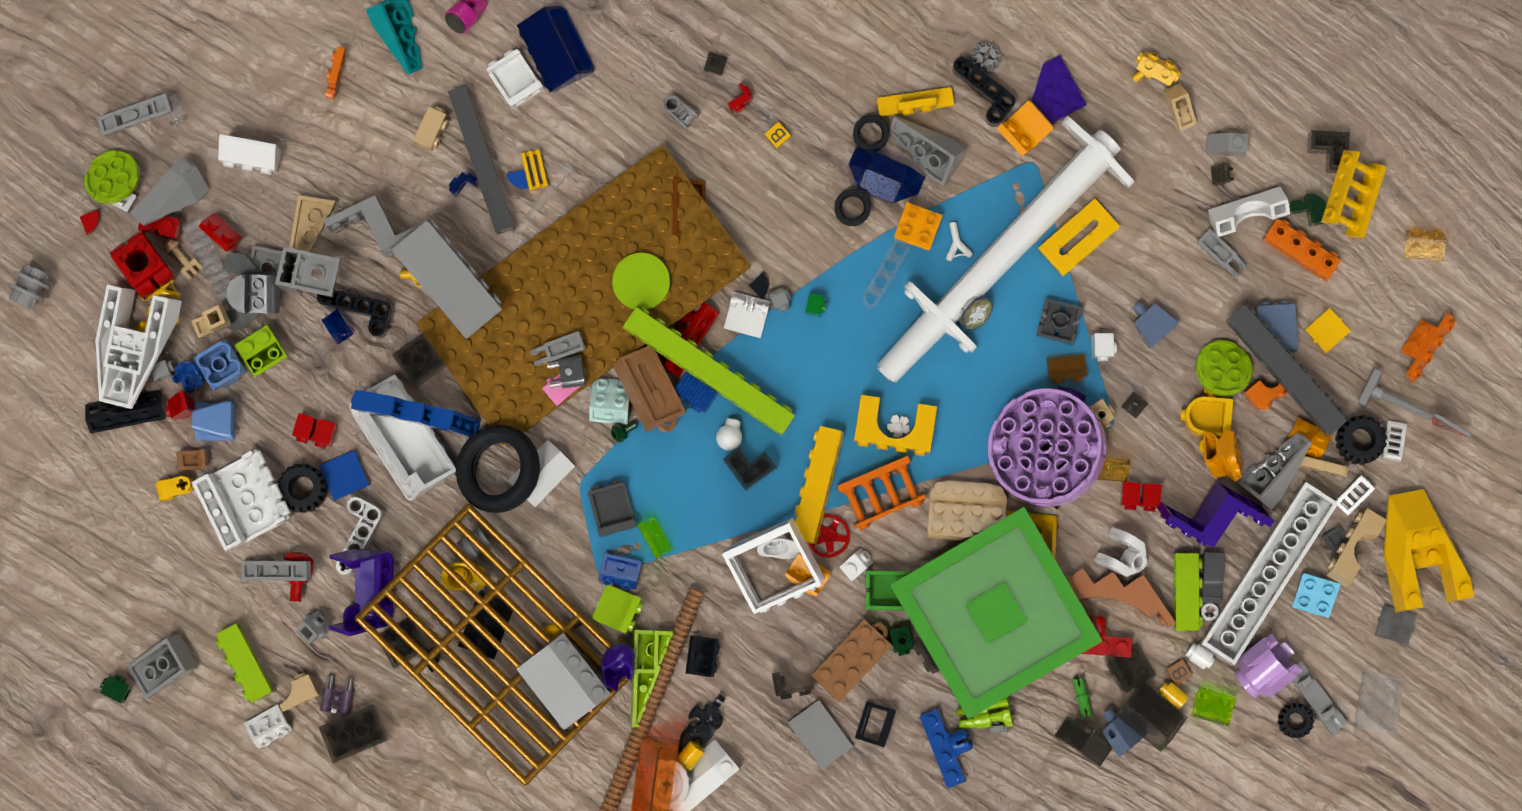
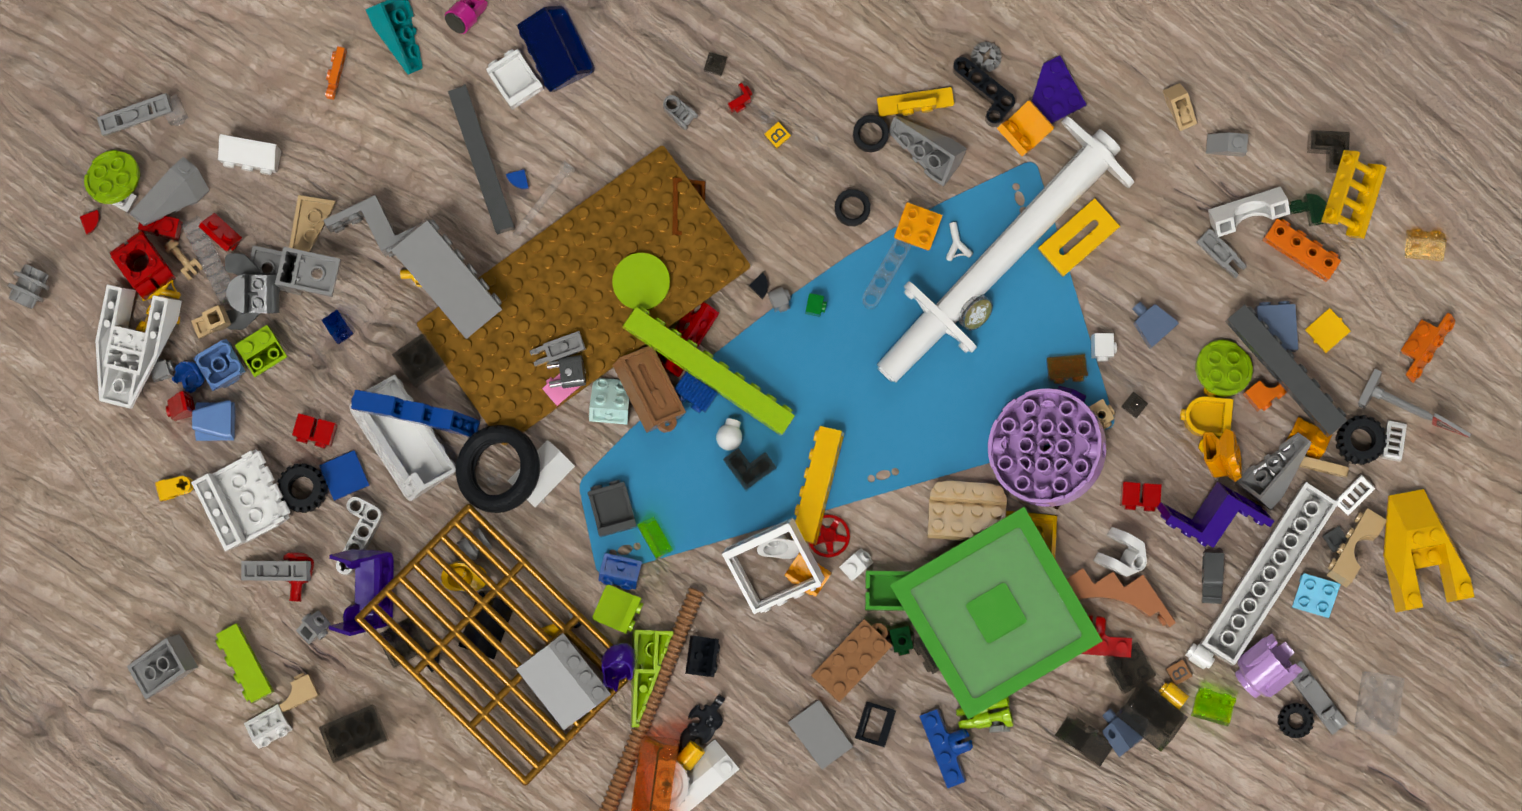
black fence [85,390,166,434] -> none
dark green brick [100,674,133,704] -> none
medium nougat bracket [176,449,208,471] -> none
black beam [317,290,392,338] -> none
clear purple piece [320,675,353,715] -> none
tan brick [413,106,449,152] -> none
clear blue bracket [448,172,479,197] -> none
yellow tile [521,149,548,191] -> none
dark green plate [611,421,638,442] -> none
white hinge [724,292,770,338] -> none
clear smoke bracket [771,672,815,700] -> none
orange fence [837,456,926,531] -> none
clear blue wedge [848,147,926,203] -> none
yellow arch [854,395,937,456] -> none
white plant [887,415,910,438] -> none
dark grey brick [1036,298,1083,345] -> none
bright green pin [1072,677,1093,718] -> none
clear yellow bracket [1097,458,1130,482] -> none
yellow brick [1132,51,1181,86] -> none
lime brick [1173,553,1203,631] -> none
white bush [1200,603,1219,621] -> none
clear smoke tile [1211,163,1234,186] -> none
flat silver piece [1375,605,1416,645] -> none

